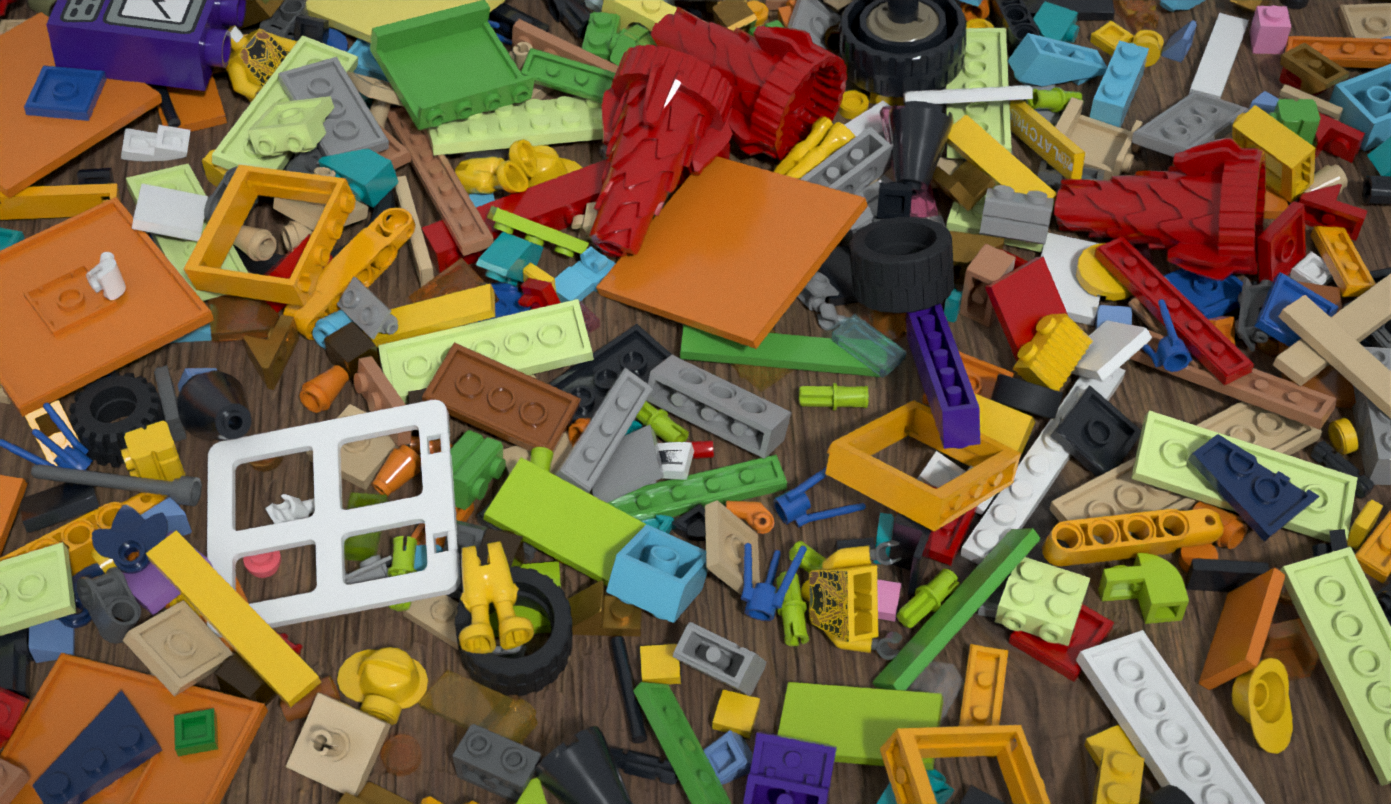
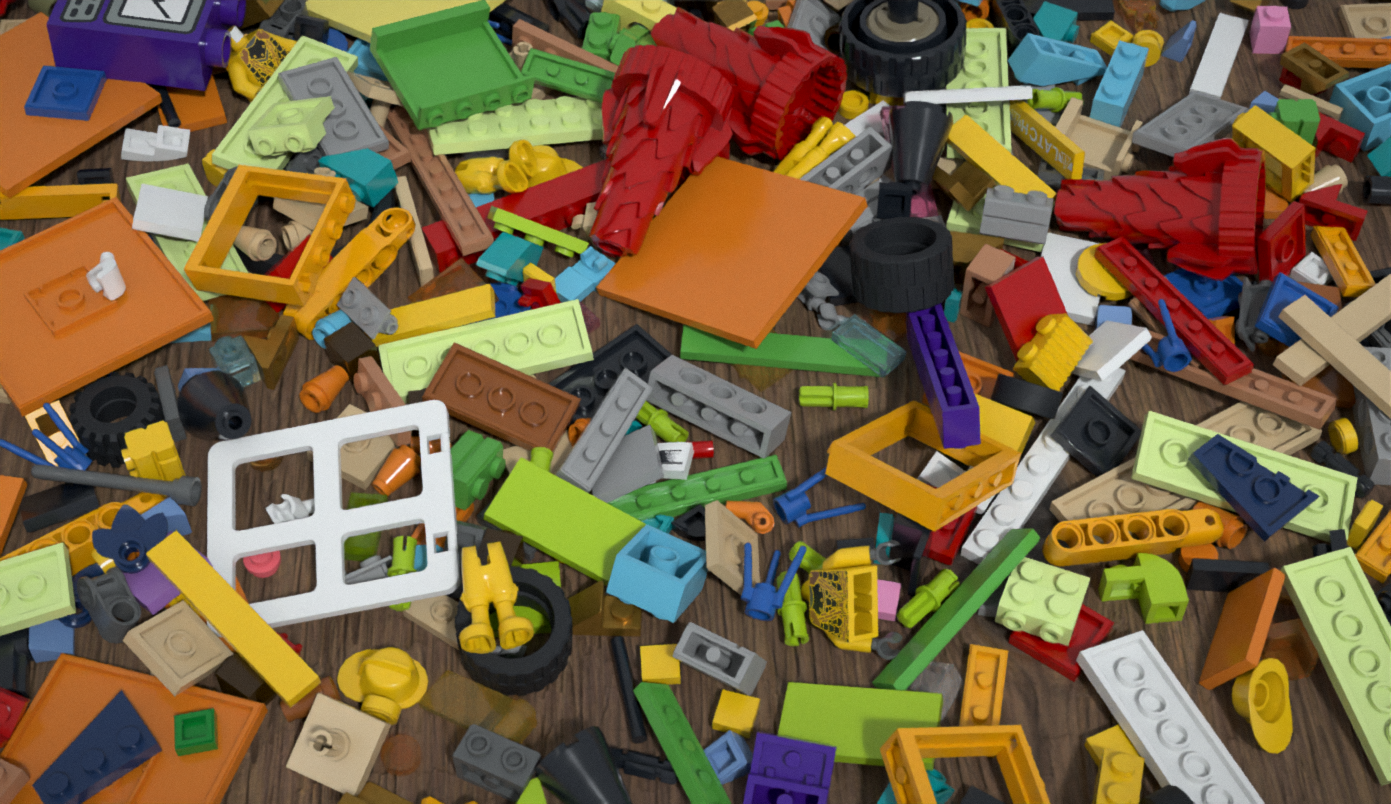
none -> clear light blue brick [209,335,261,387]

